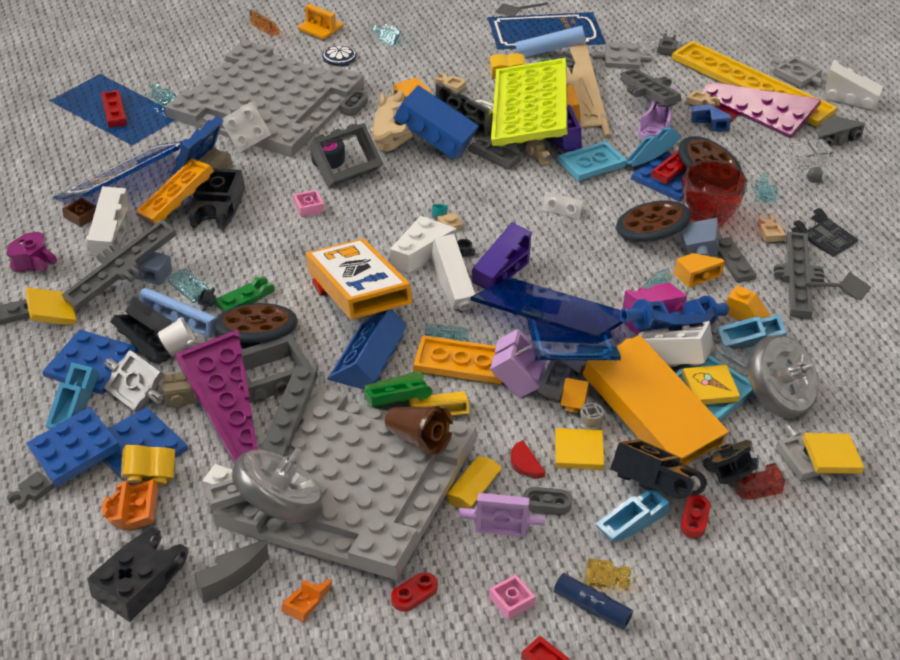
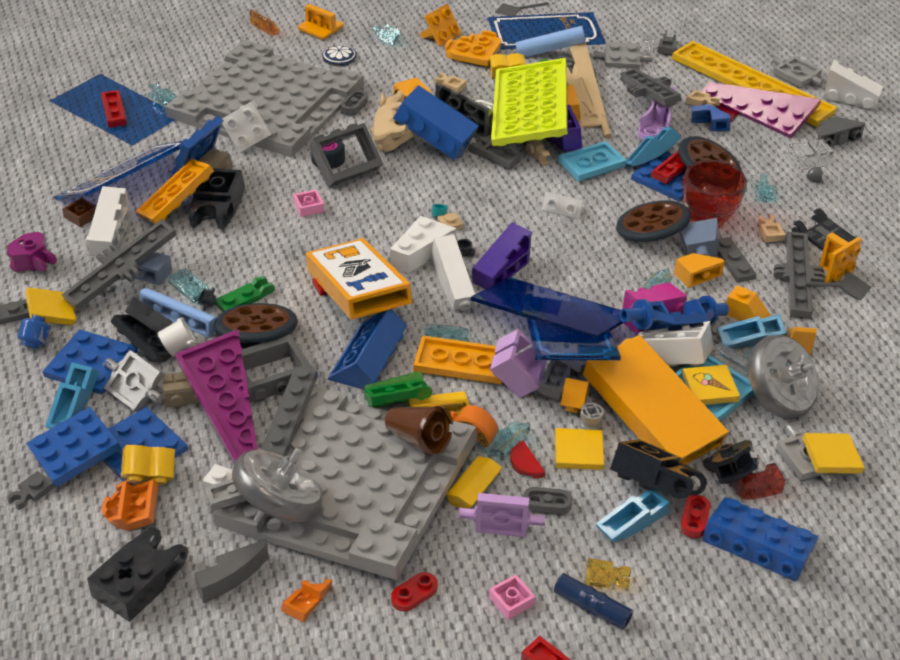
none -> blue head [17,315,51,349]
none -> light orange bracket [420,4,462,46]
none -> light orange plate [445,30,501,67]
none -> orange animal [450,405,499,448]
none -> clear light blue plate [483,422,531,457]
none -> blue bracket [703,497,819,581]
none -> light orange slope [786,327,817,354]
none -> light orange bracket [819,232,862,283]

